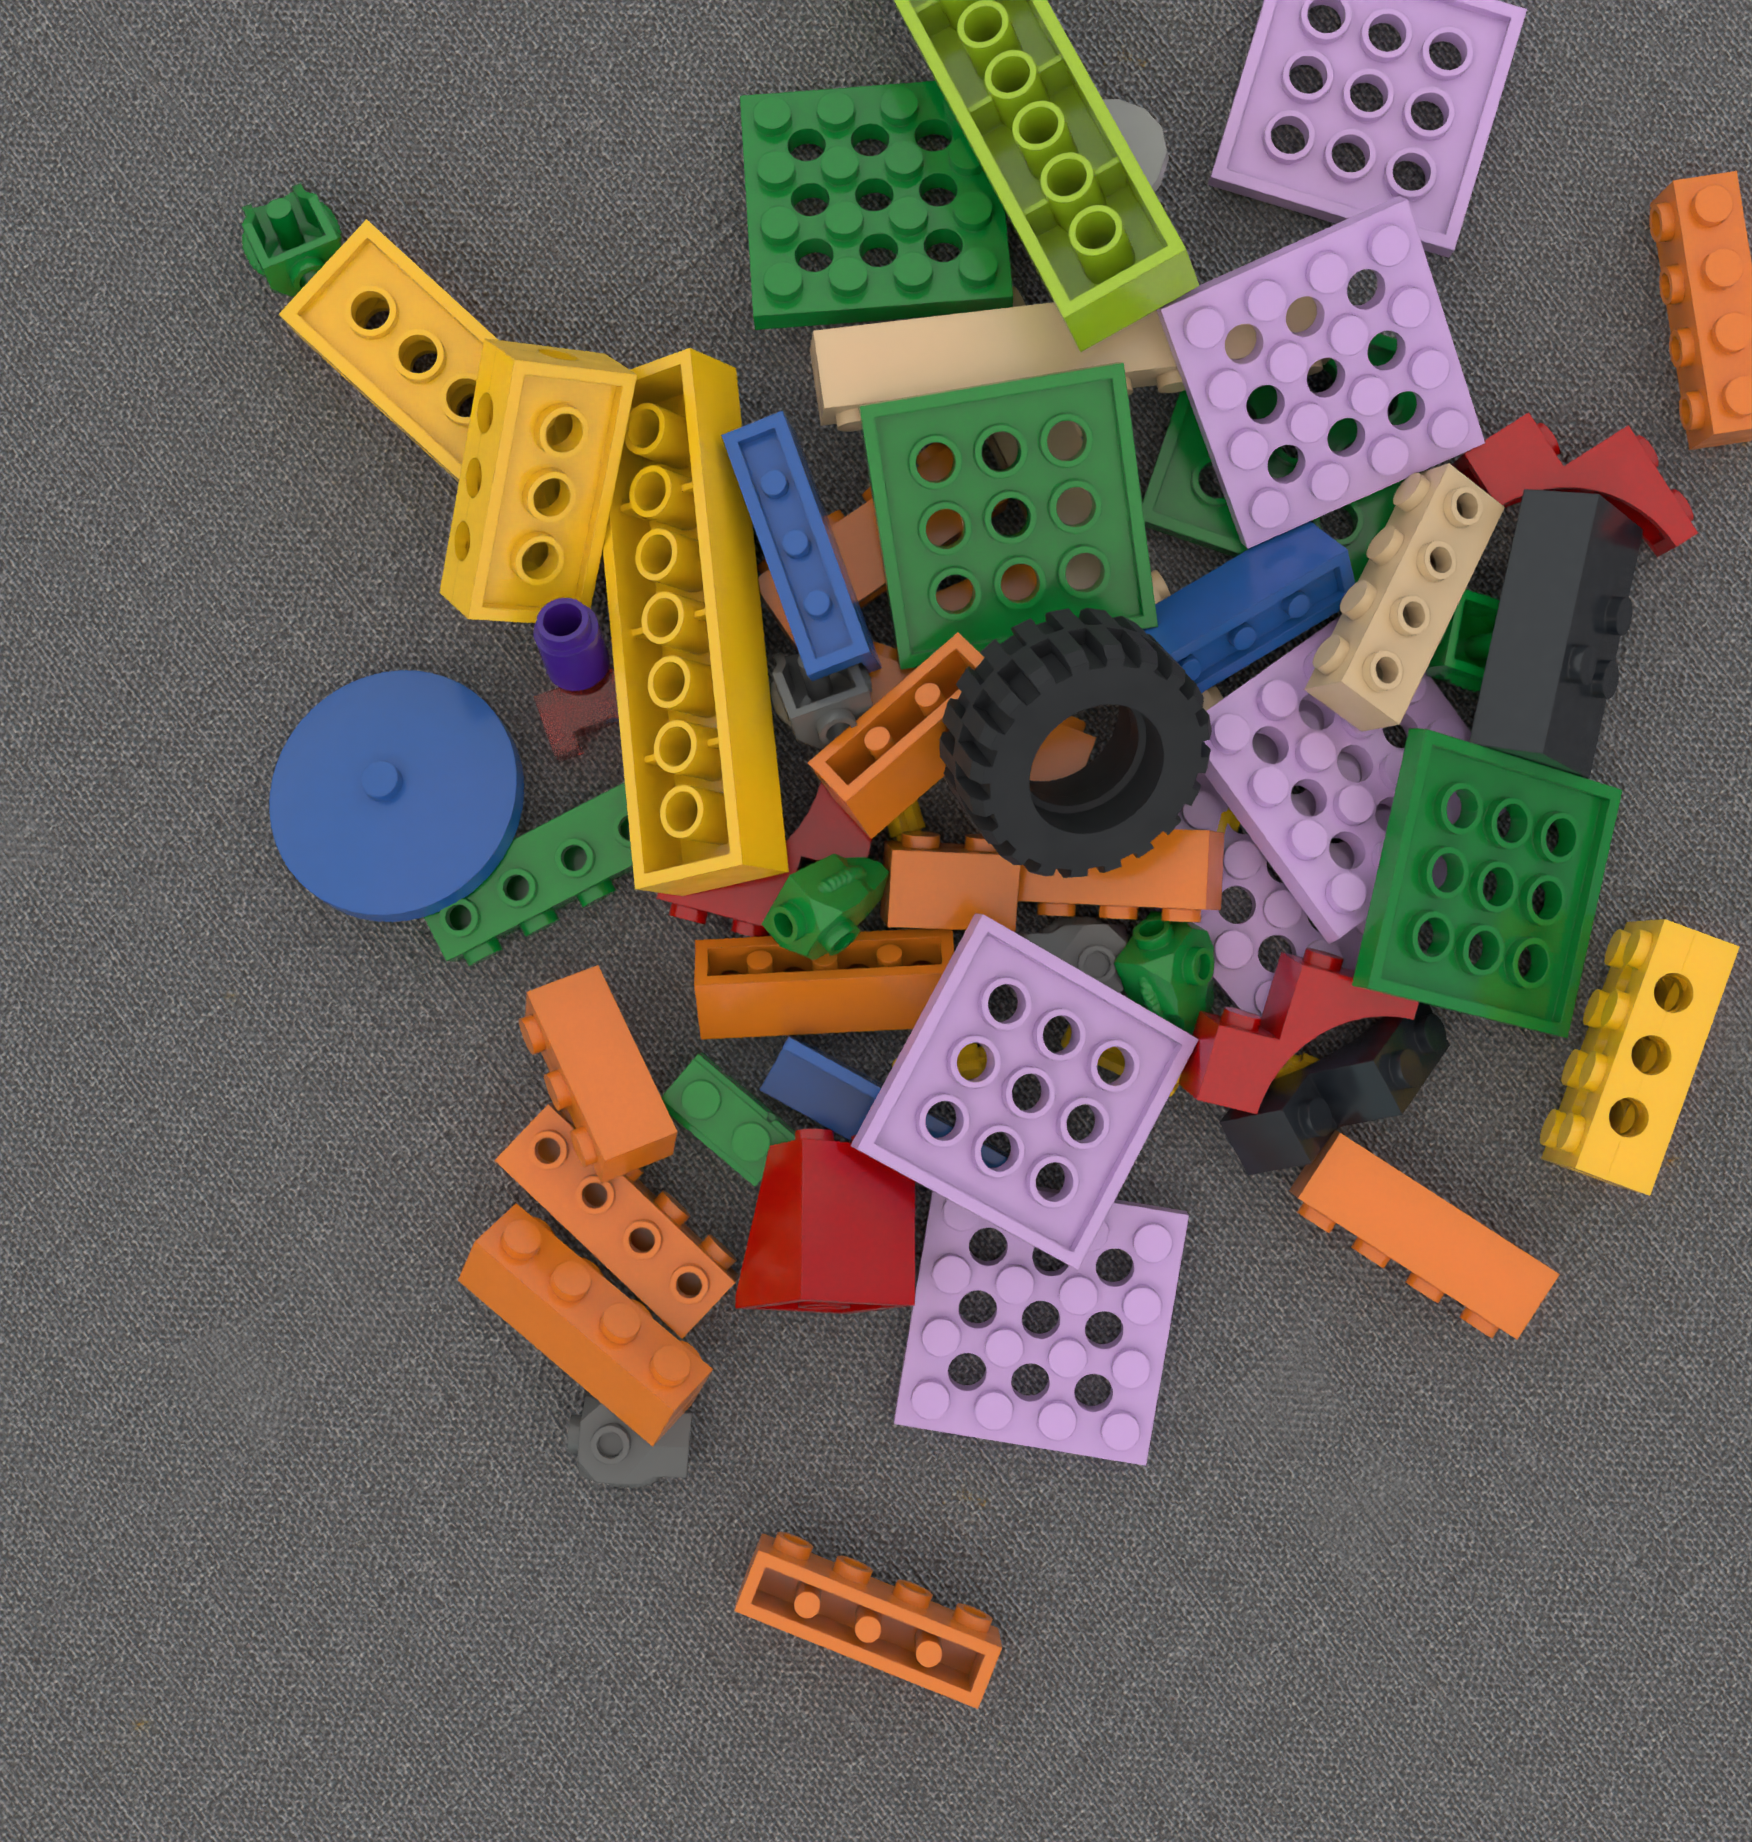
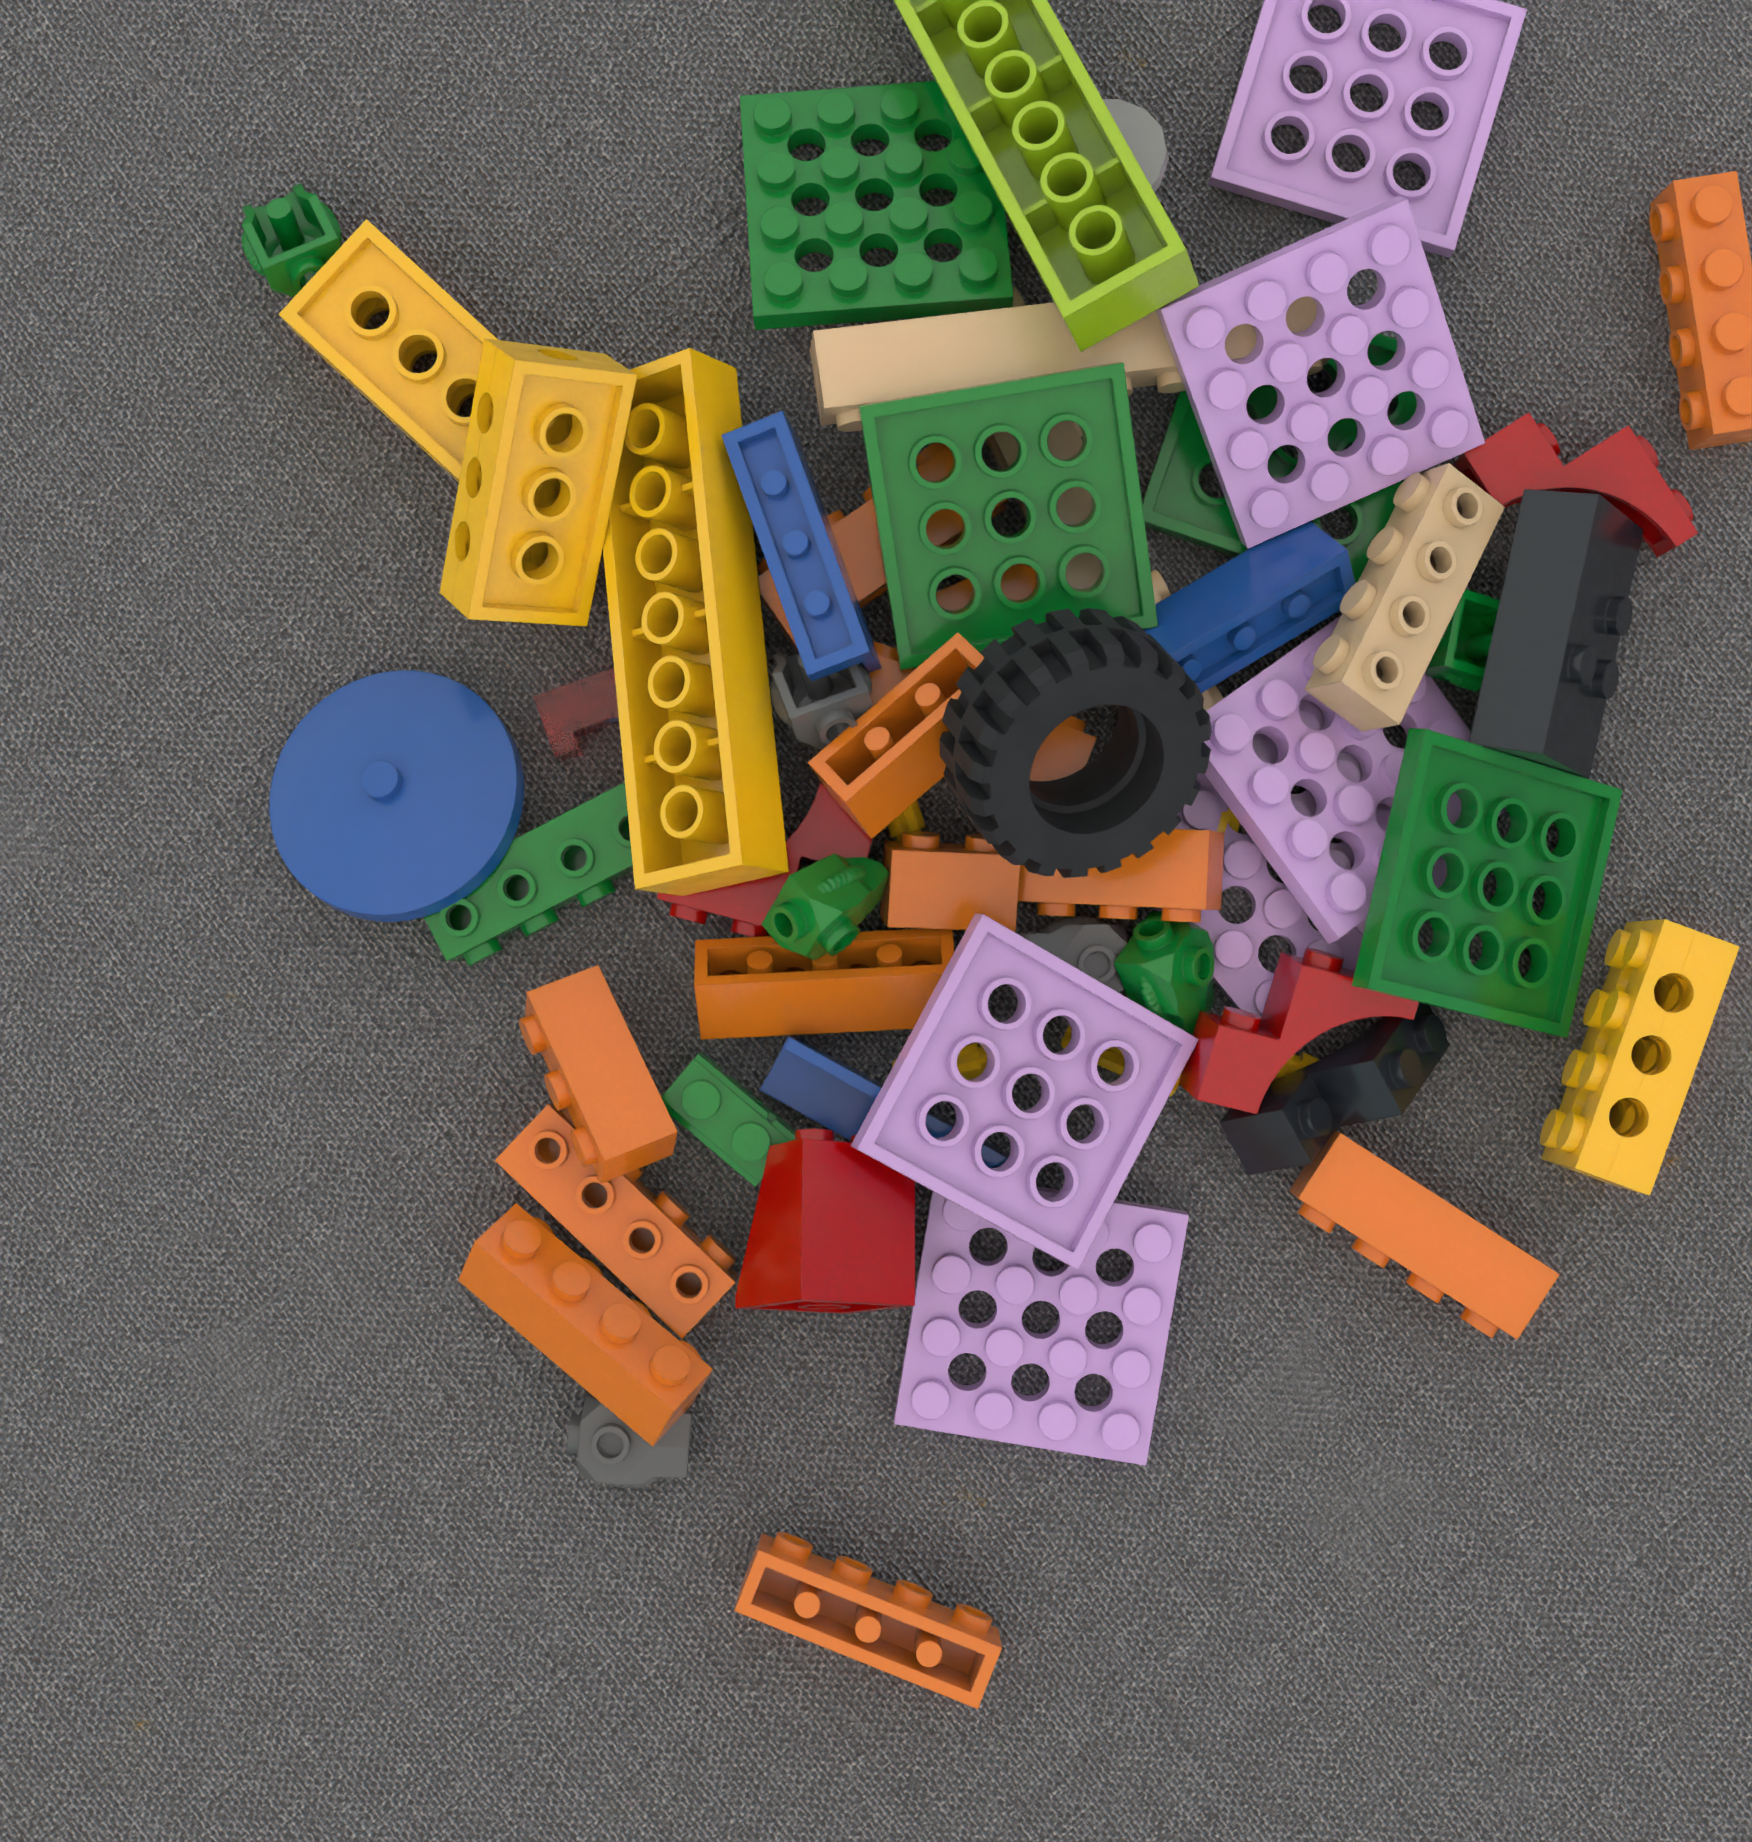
dark purple brick [533,598,610,691] -> none

